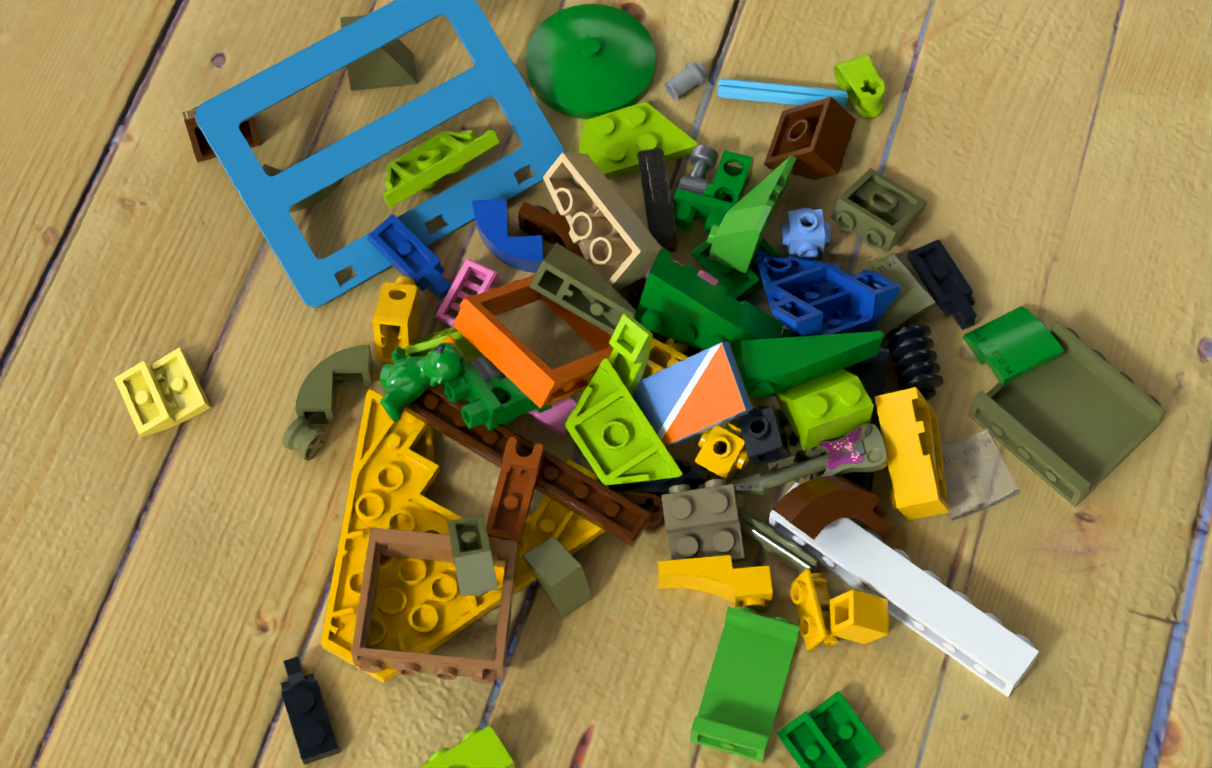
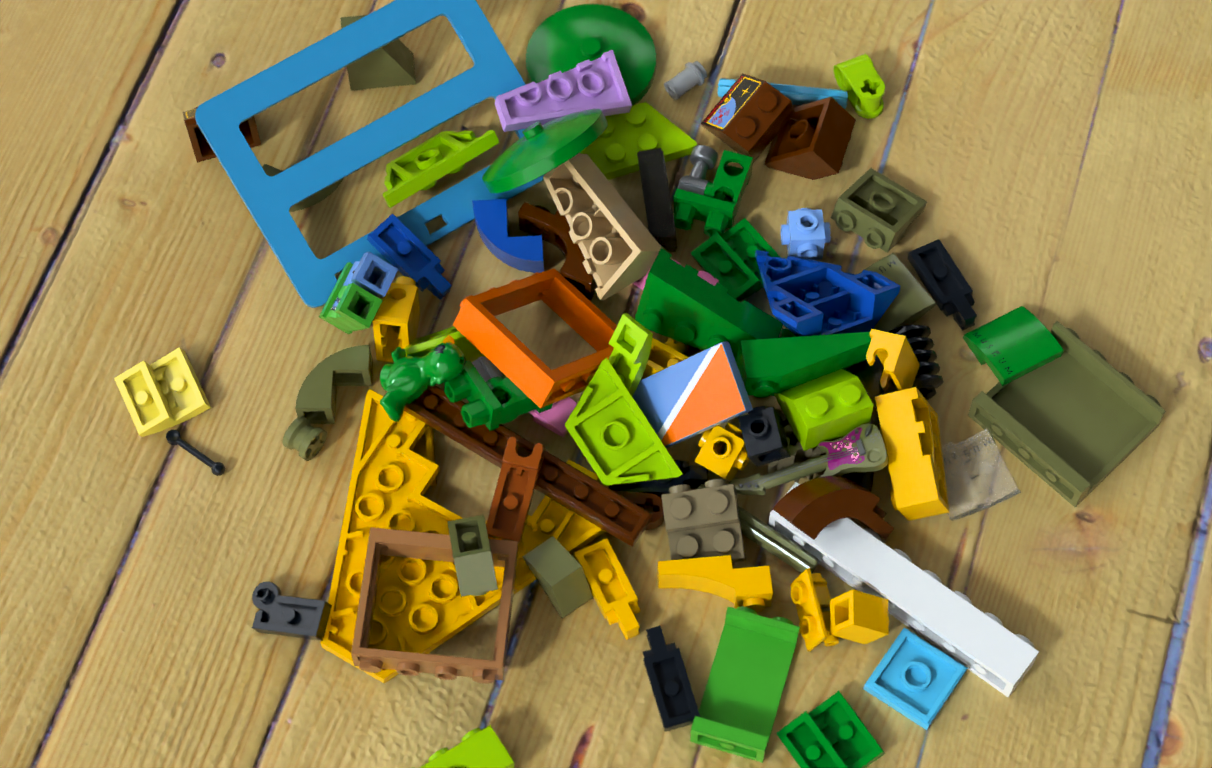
black hinge [281,656,340,765] -> none
bright pink slope [434,258,500,327] -> none
olive slope [529,243,636,335] -> none
bright green wedge [707,156,797,274] -> none
none -> black hinge [166,430,225,476]
none -> black hinge [252,581,332,641]
none -> hips [319,252,398,334]
none -> green dish [482,108,608,193]
none -> lavender wing [494,50,632,132]
none -> yellow hinge [574,538,640,640]
none -> black hinge [643,626,700,732]
none -> reddish brown slope [701,73,794,163]
none -> medium azure tile [863,627,967,730]
none -> yellow hinge [866,329,920,391]

